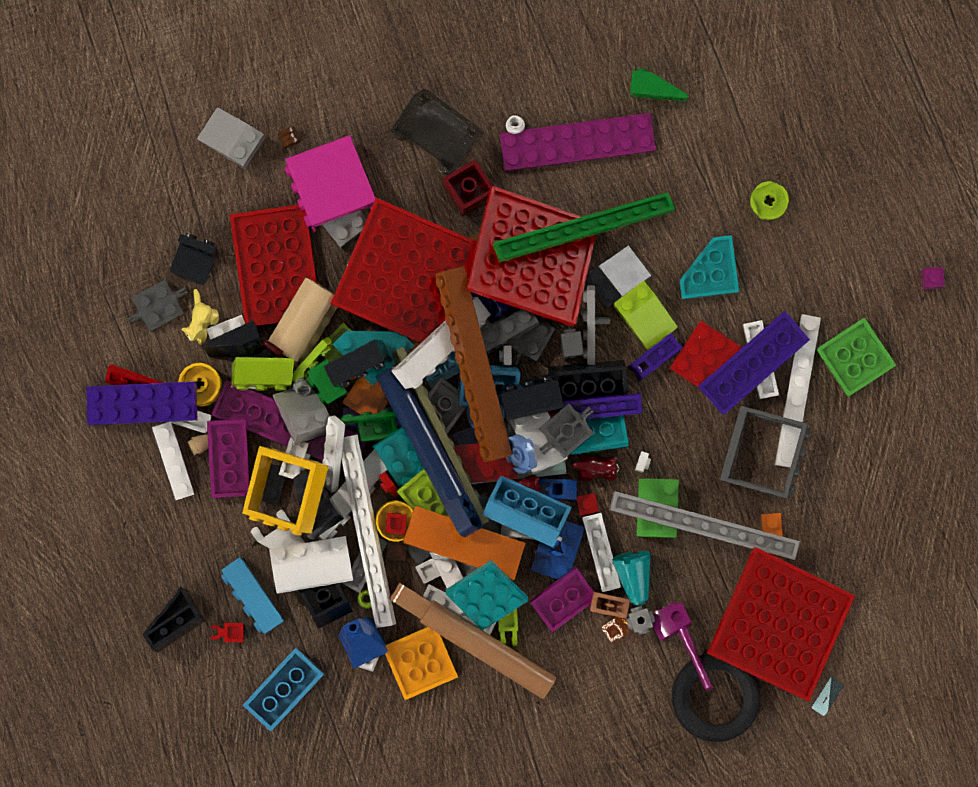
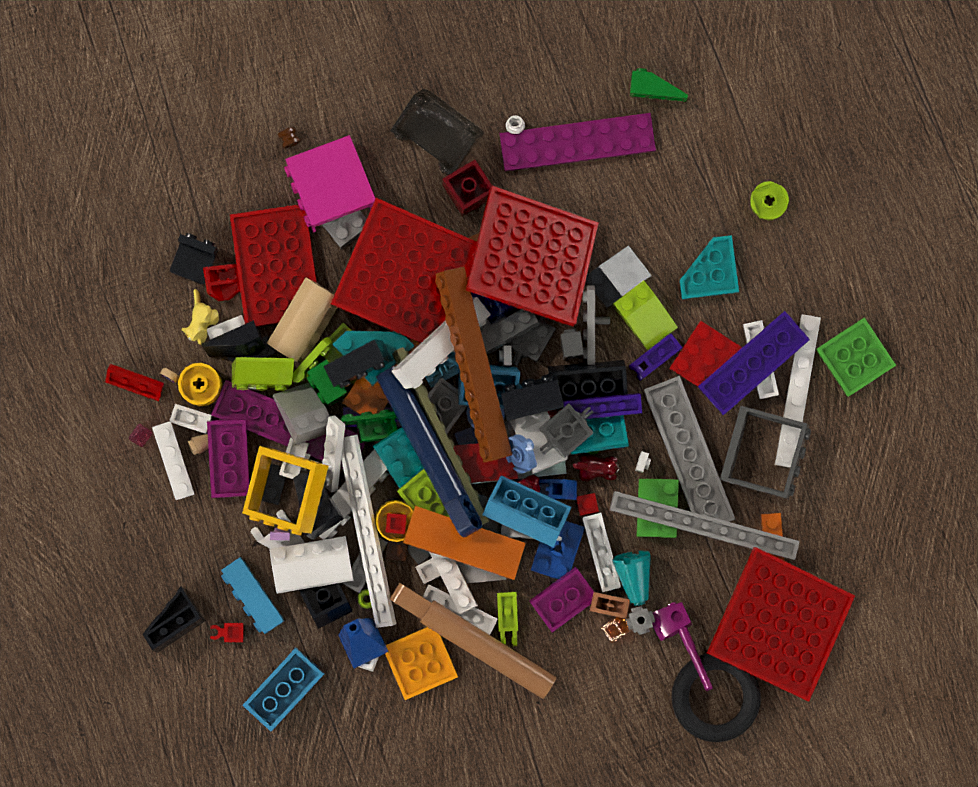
dark purple plate [86,381,197,425] -> none
dark grey plate [127,280,188,331] -> none
light grey slope [197,107,265,169] -> none
dark red piece [260,338,286,358] -> none
light grey plate [293,378,311,396] -> none
red plate [379,471,401,500] -> none
teal plate [446,560,528,630] -> none
green plate [493,192,675,262] -> none
clear light blue sticker [812,677,844,716] -> none
magenta brick [921,267,945,290] -> none
none -> clear pink slope [128,423,152,447]
none -> tan tile [160,368,179,383]
none -> red slope [203,264,240,302]
none -> lavender plate [270,528,290,540]
none -> light grey plate [644,376,735,522]

